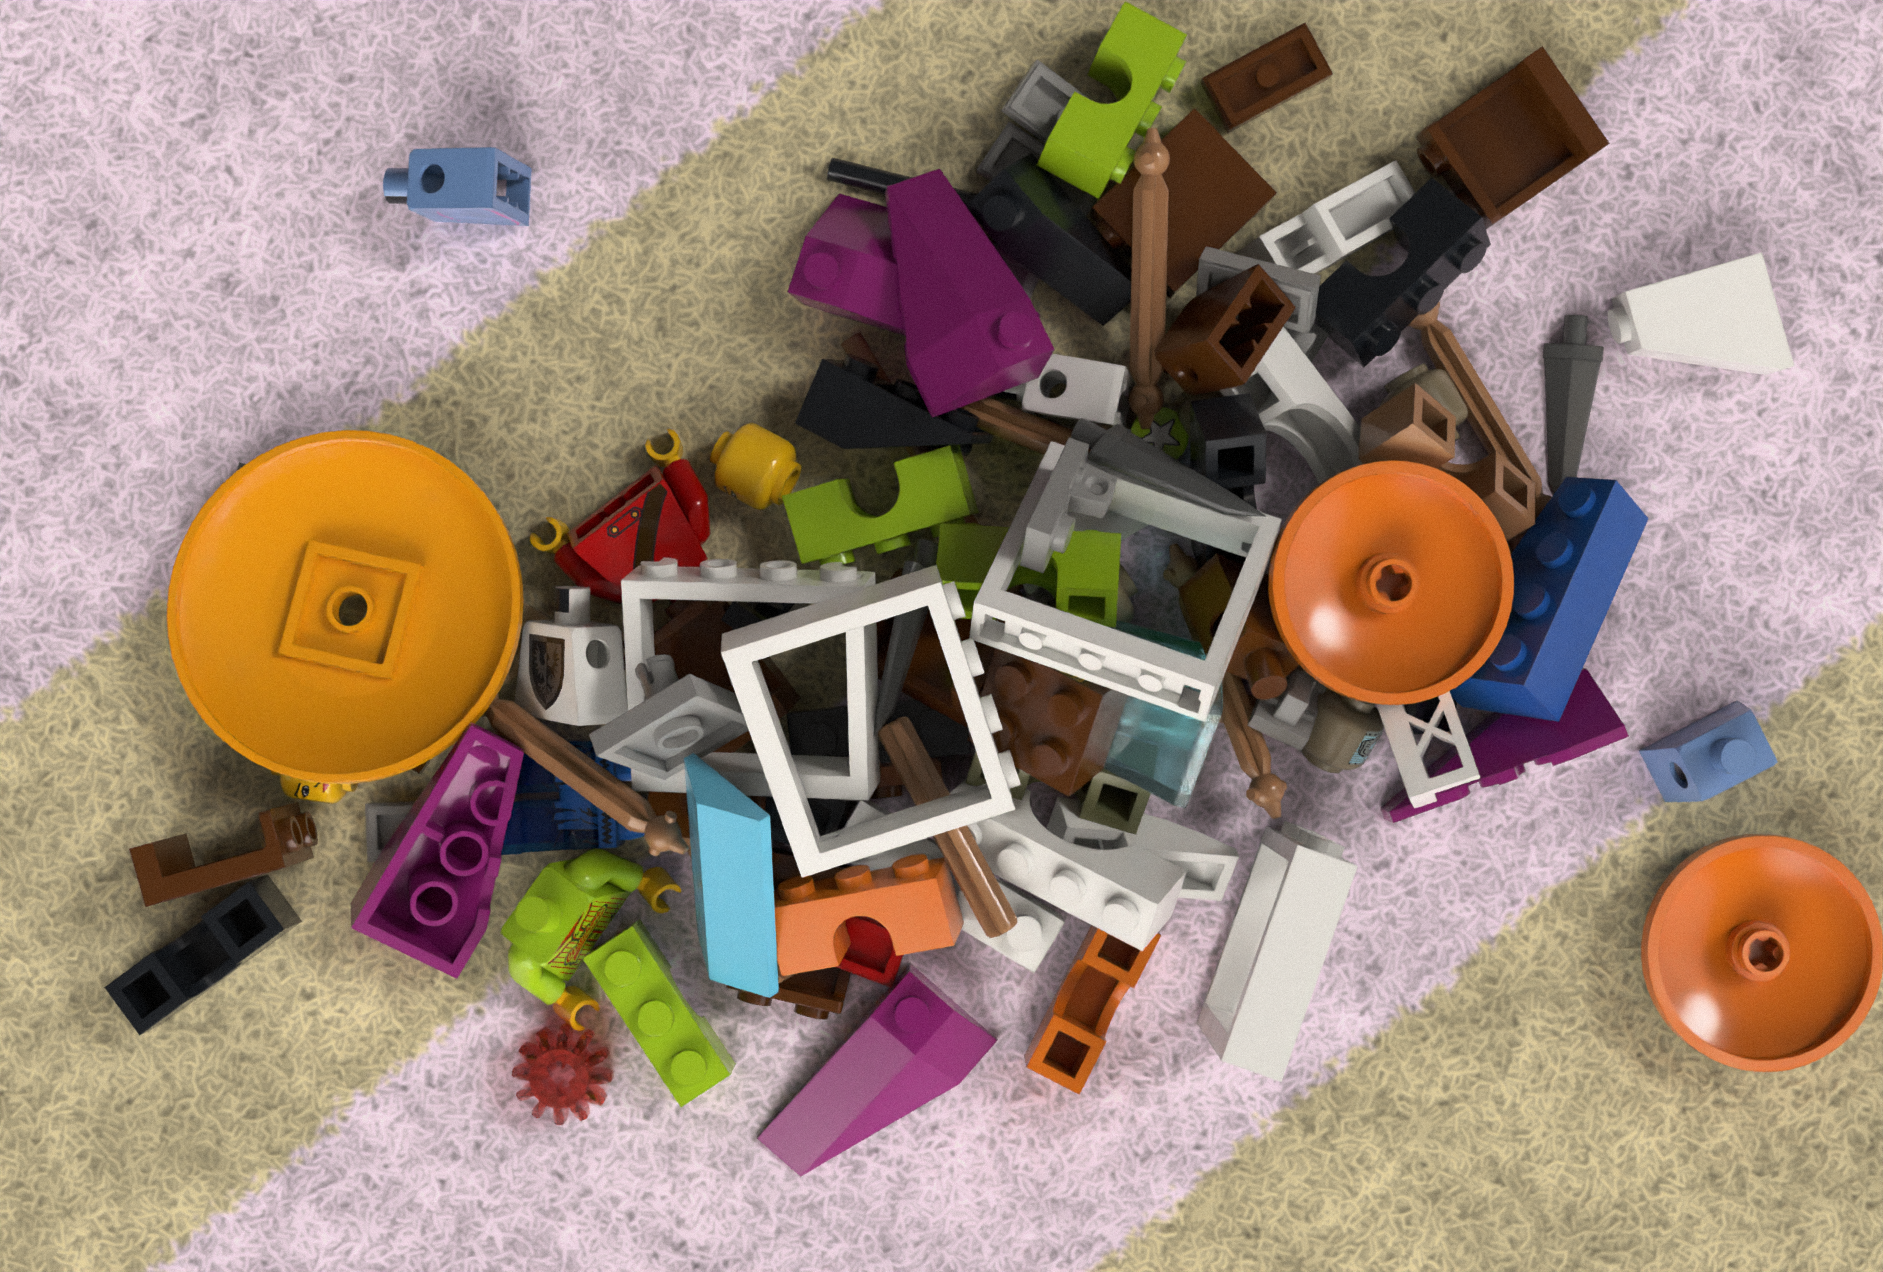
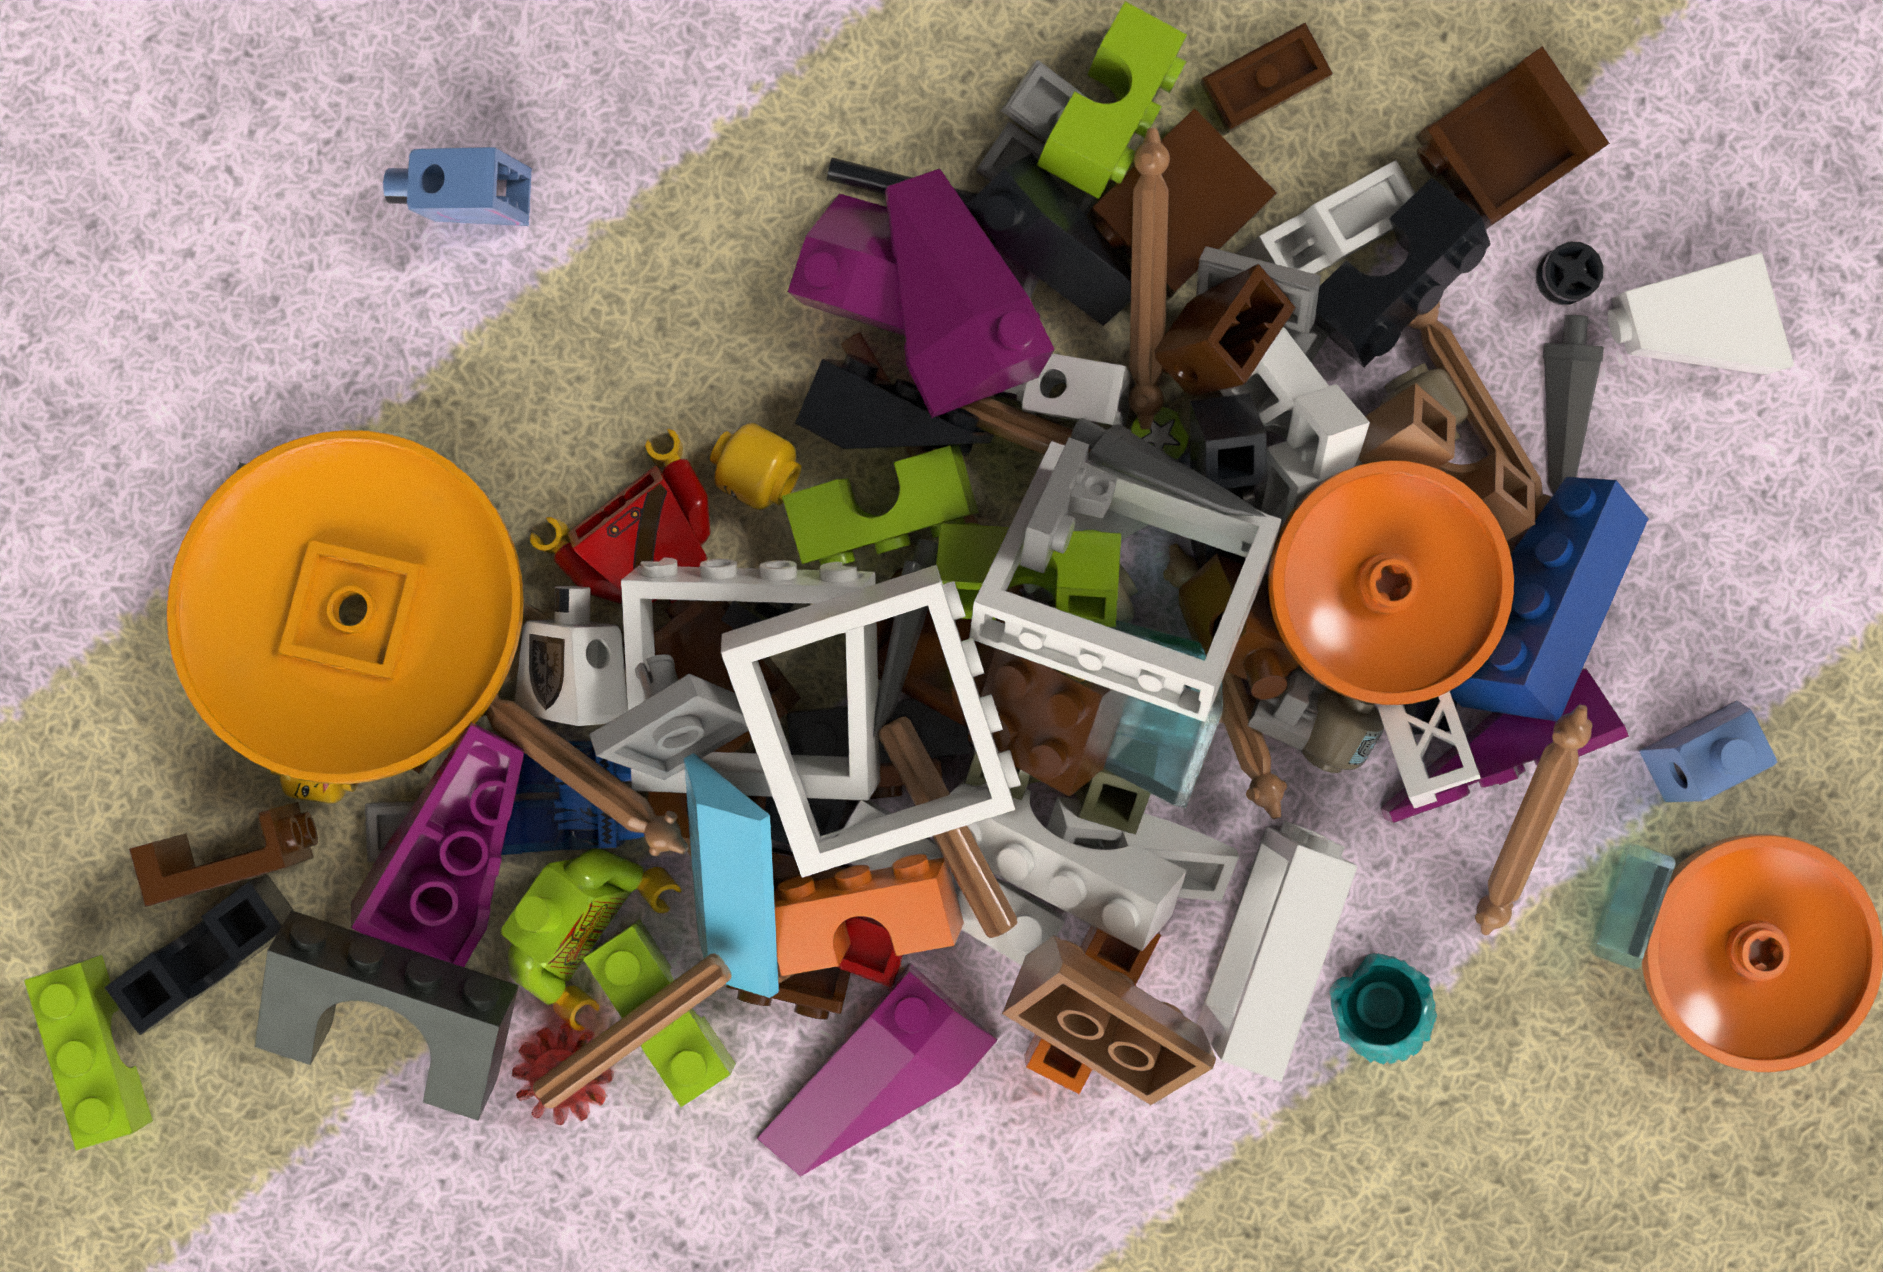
none -> lime arch [24,955,153,1151]
none -> pearl dark grey arch [255,910,519,1121]
none -> medium nougat axle [533,953,732,1109]
none -> medium nougat slope [1002,935,1216,1105]
none -> white slope [1256,384,1370,539]
none -> teal hair [1329,953,1437,1065]
none -> medium nougat wheel [1475,705,1592,935]
none -> black wheel [1536,242,1603,305]
none -> clear light blue slope [1589,843,1676,969]

